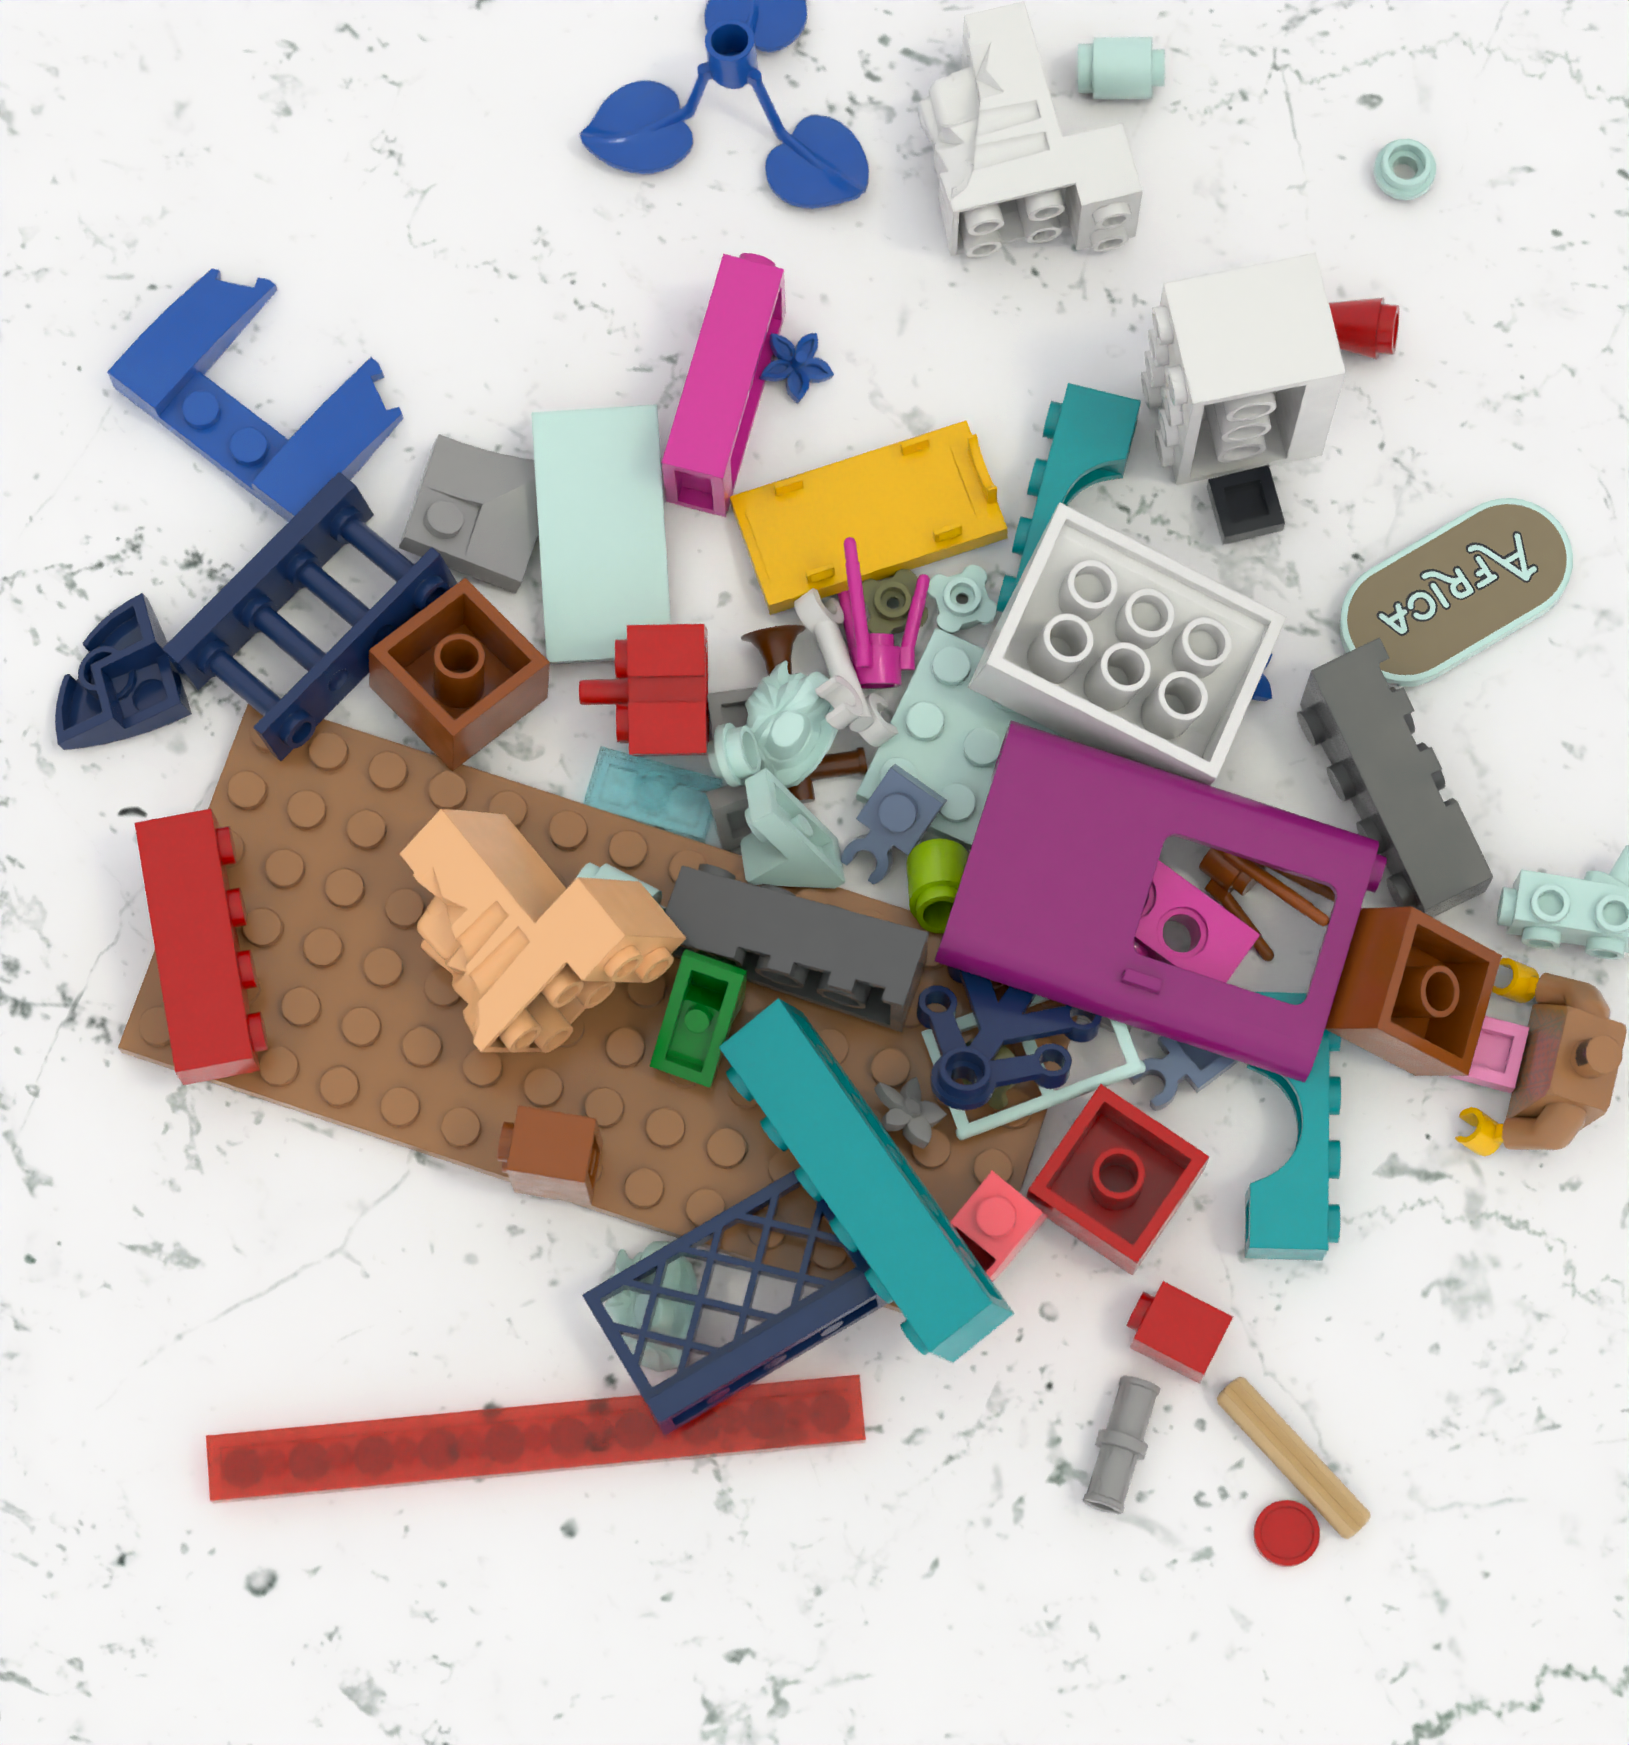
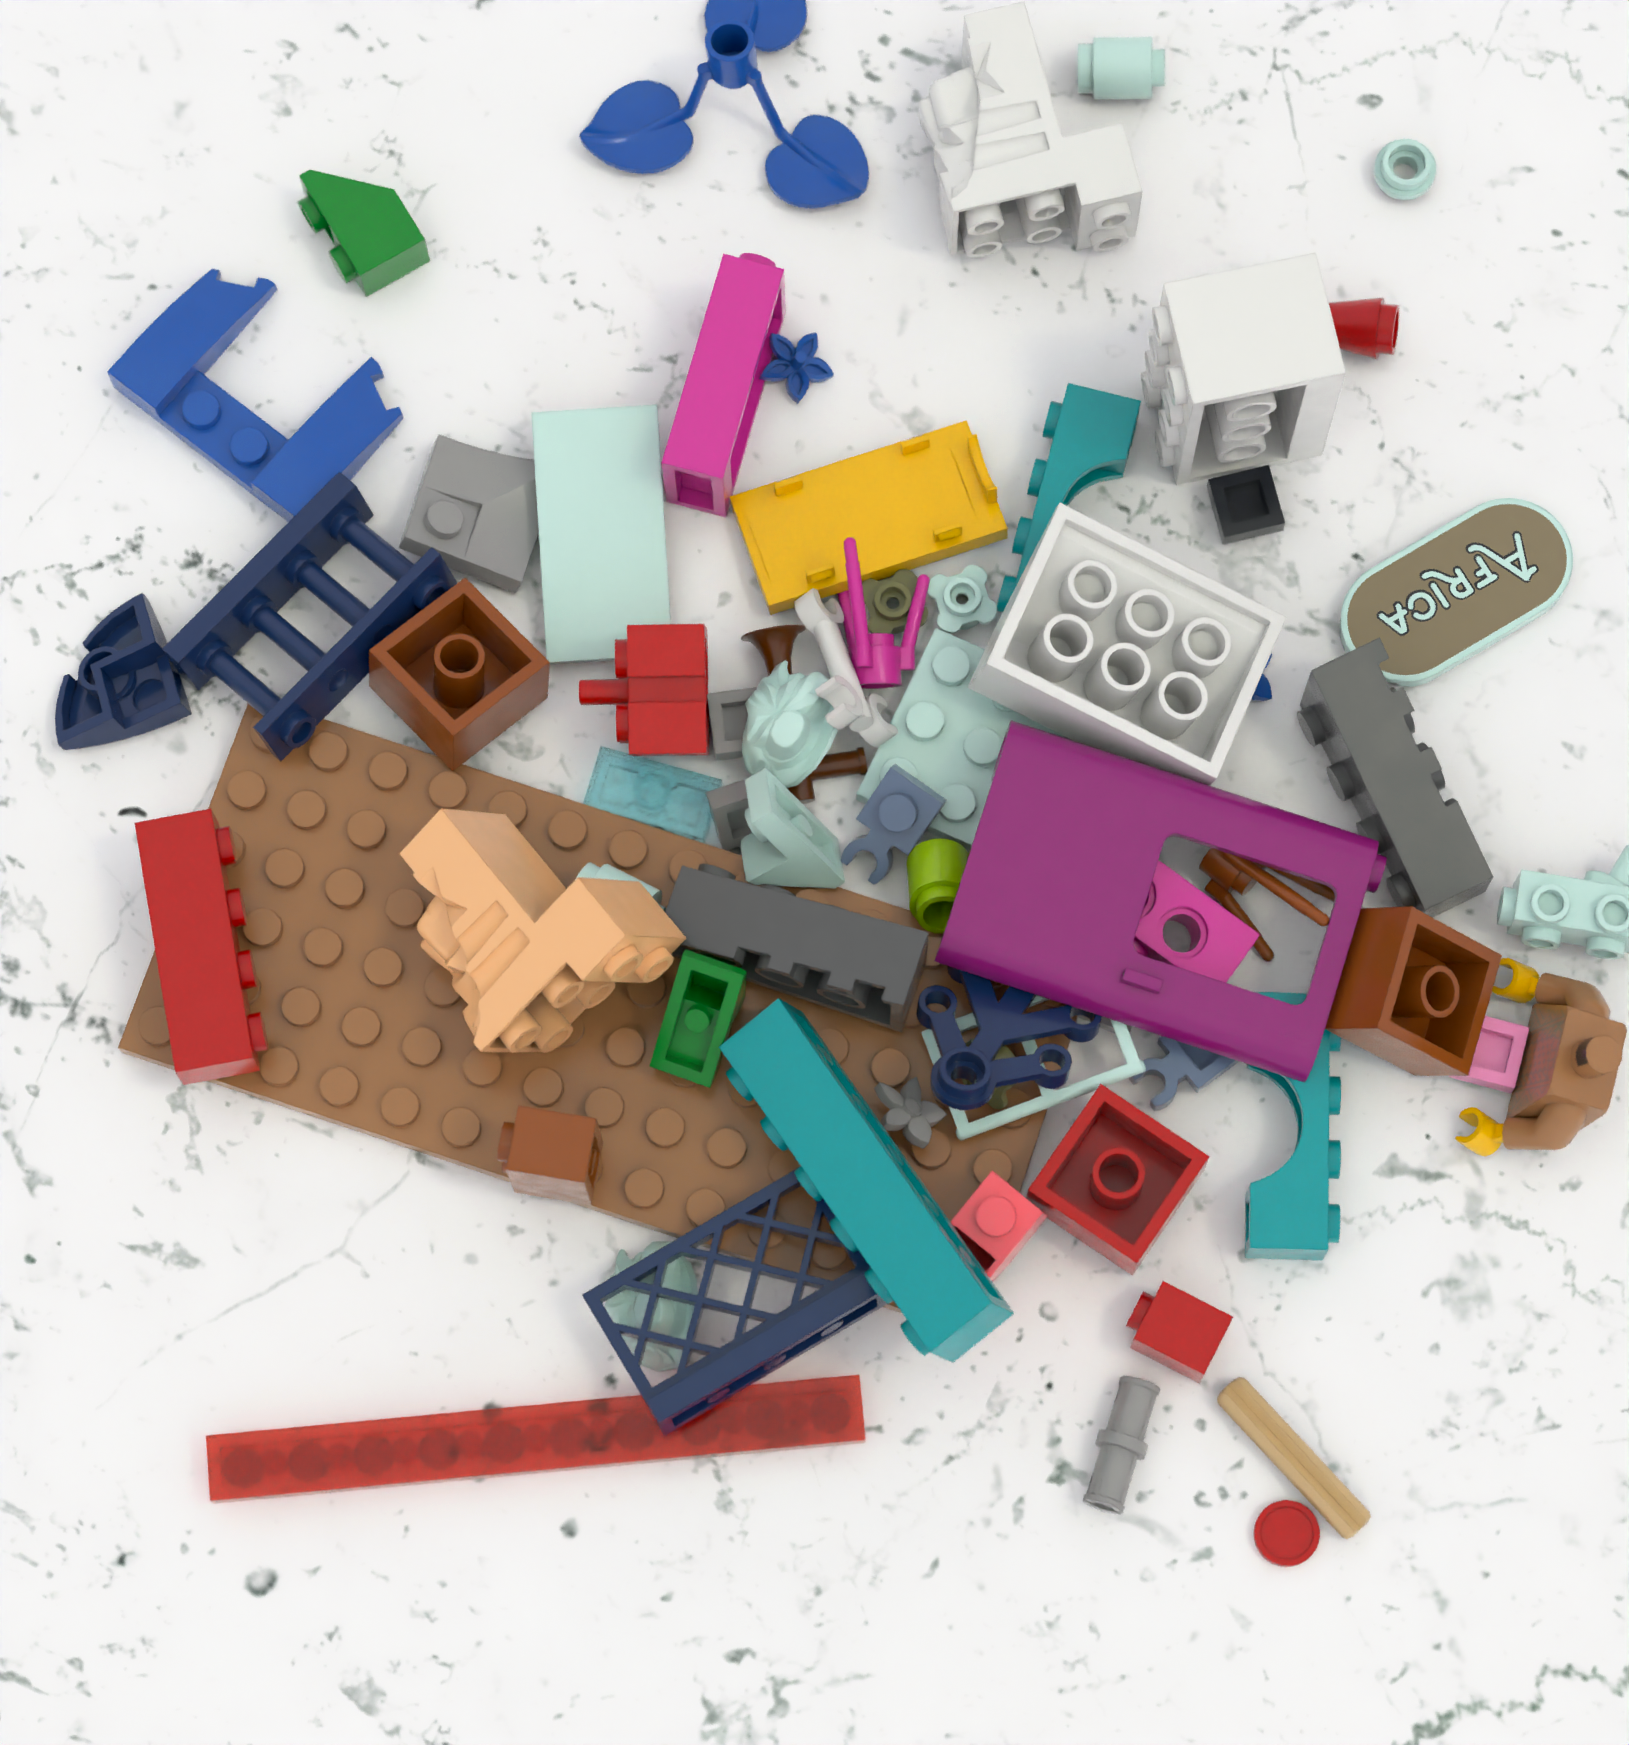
light aqua plate [707,723,761,787] -> none
none -> green slope [297,169,430,297]

